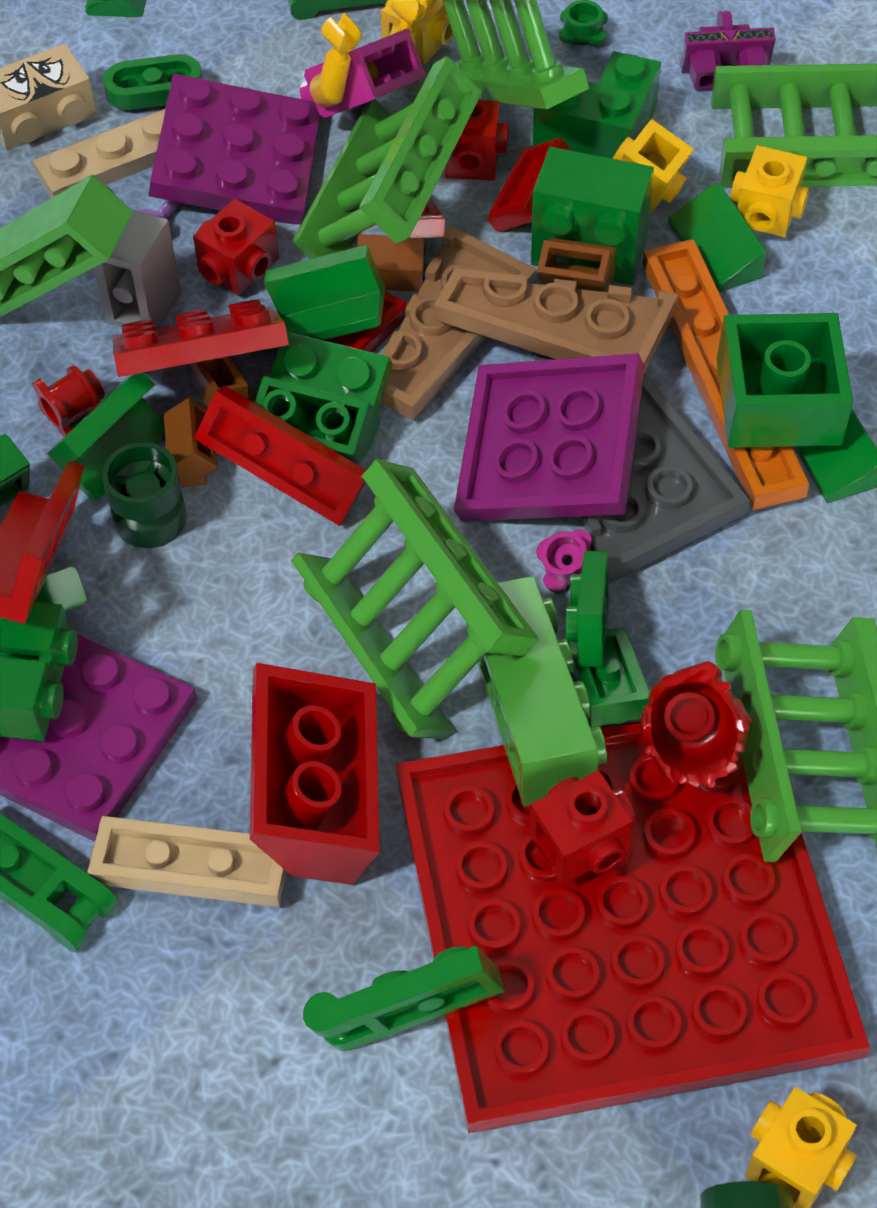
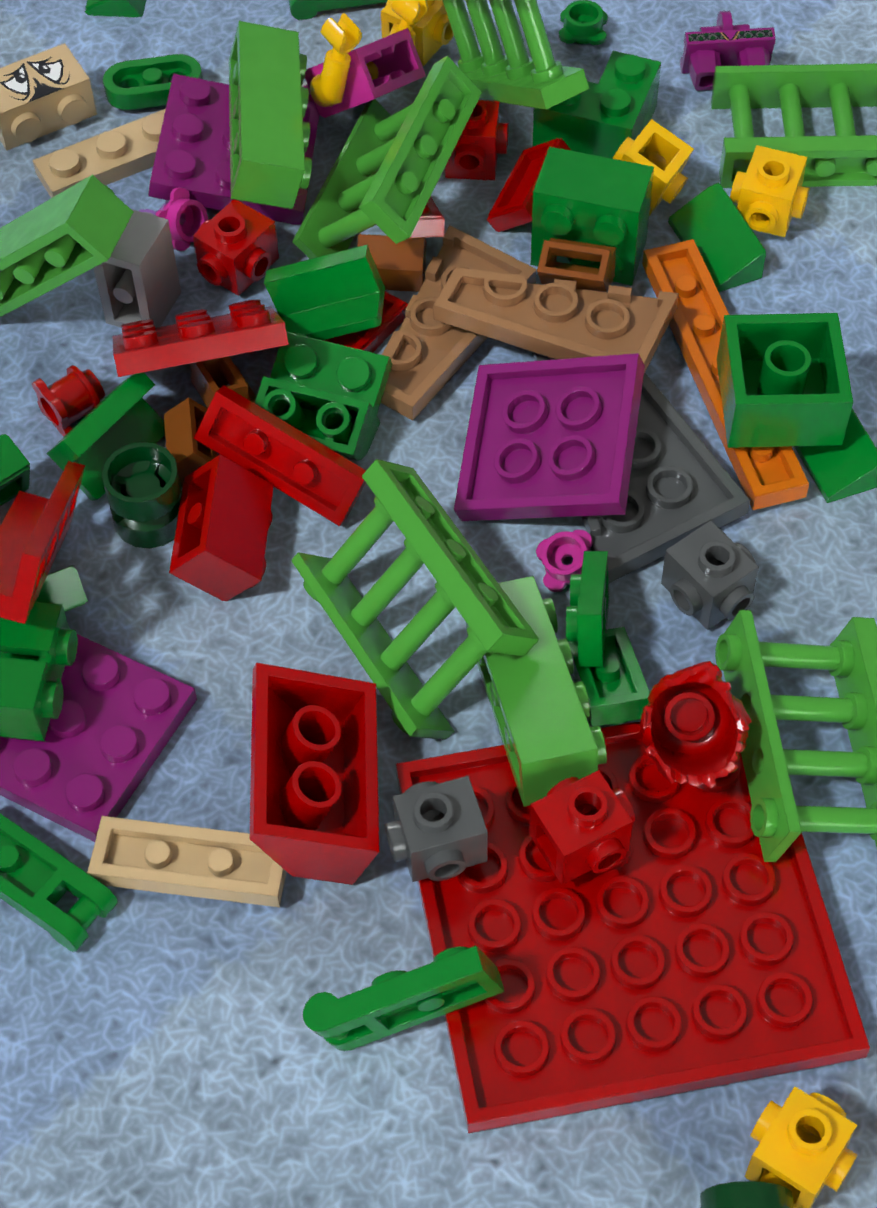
none -> dark pink plate [155,187,208,251]
none -> red brick [169,454,274,601]
none -> bright green brick [229,21,312,209]
none -> dark grey brick [385,776,488,882]
none -> dark grey brick [661,520,759,630]

